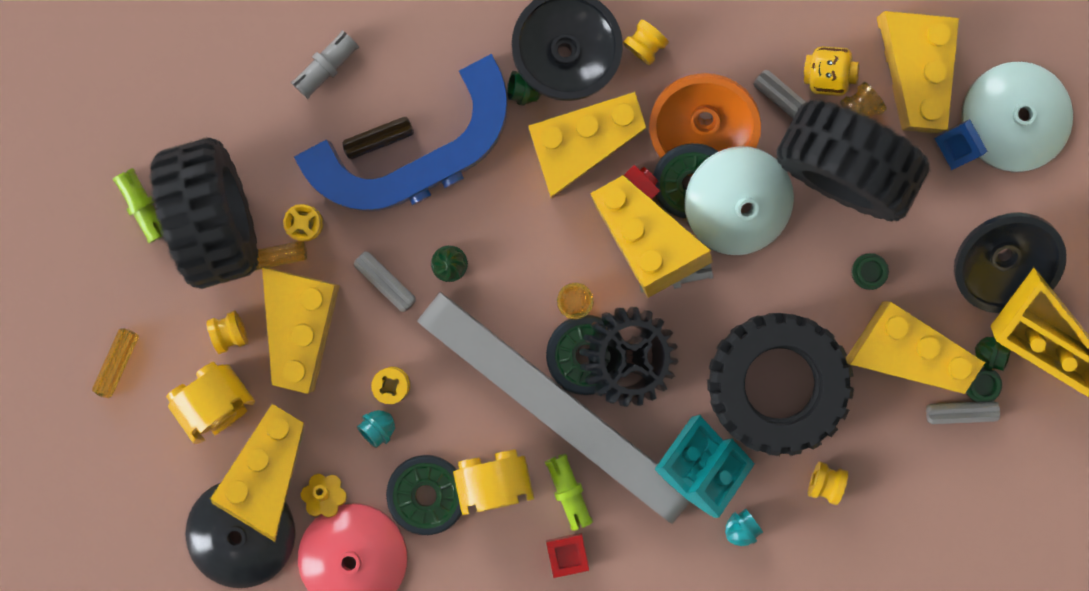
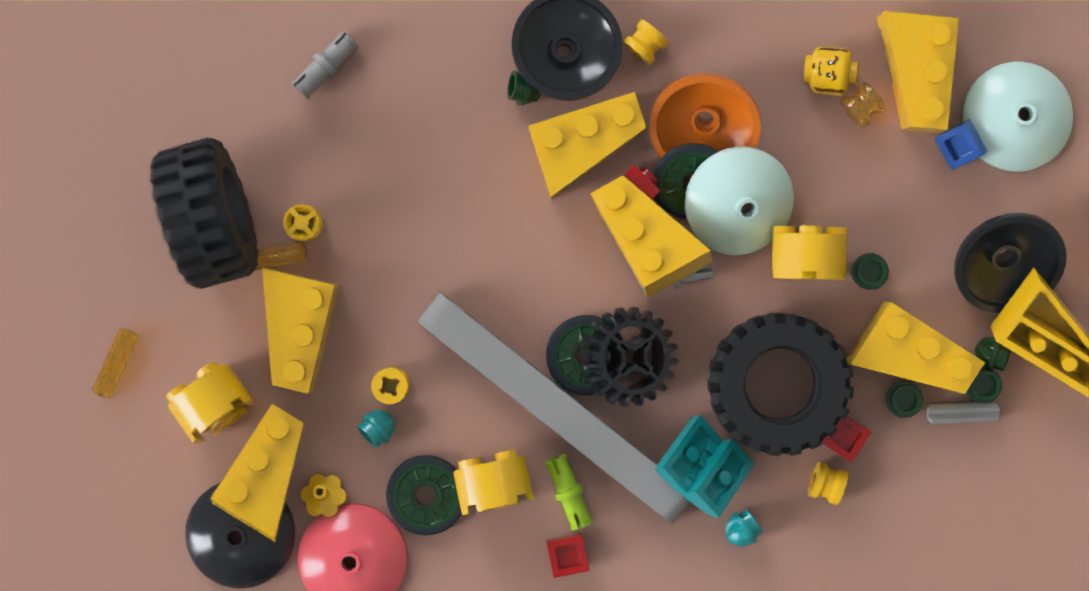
lime pin [112,168,163,244] -> none
yellow wheel [206,310,248,354] -> none
blue arch [294,54,508,211] -> none
dark brown axle [342,117,414,159] -> none
light grey axle [354,251,416,312] -> none
dark green plate [431,245,468,282] -> none
clear yellow wheel [557,283,594,320] -> none
light grey axle [754,70,806,118] -> none
black tyre [777,100,930,222] -> none
none -> yellow brick [772,226,848,280]
none -> red plate [821,416,872,463]
none -> dark green plate [886,381,923,418]

